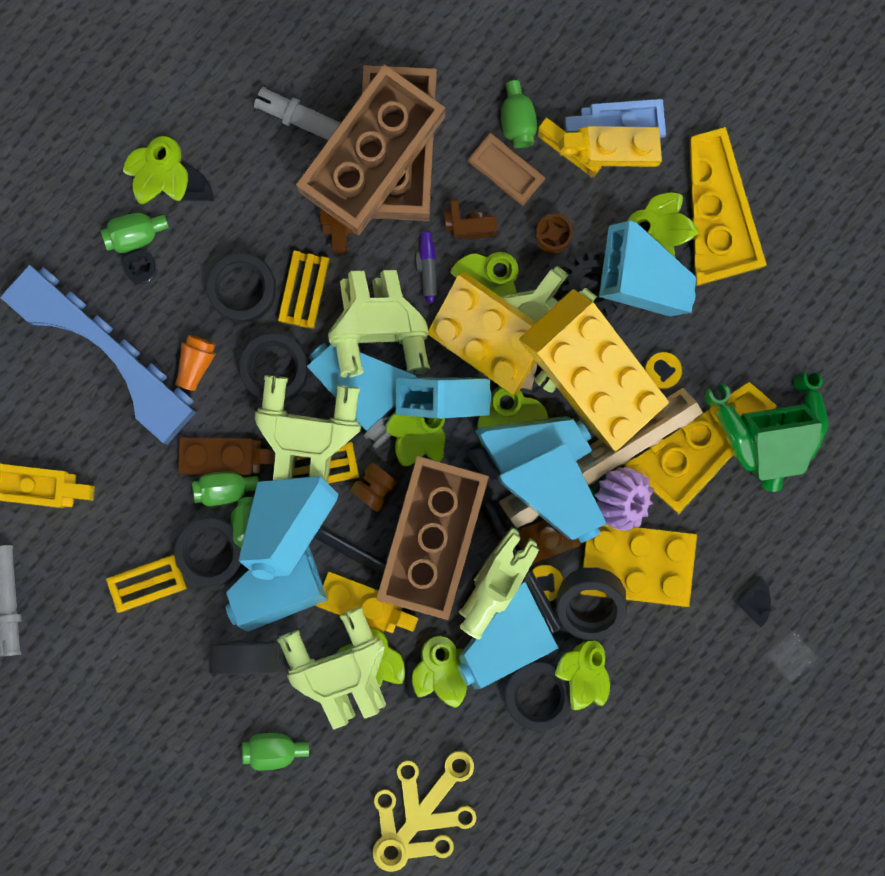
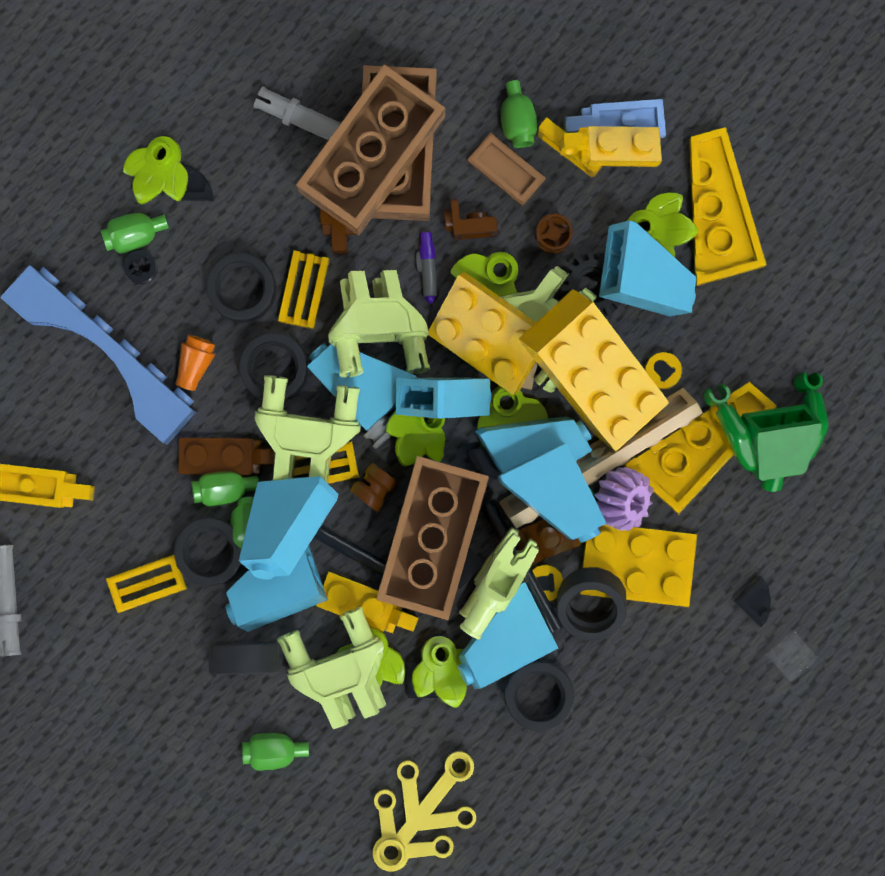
lime plate [555,640,610,710] -> none

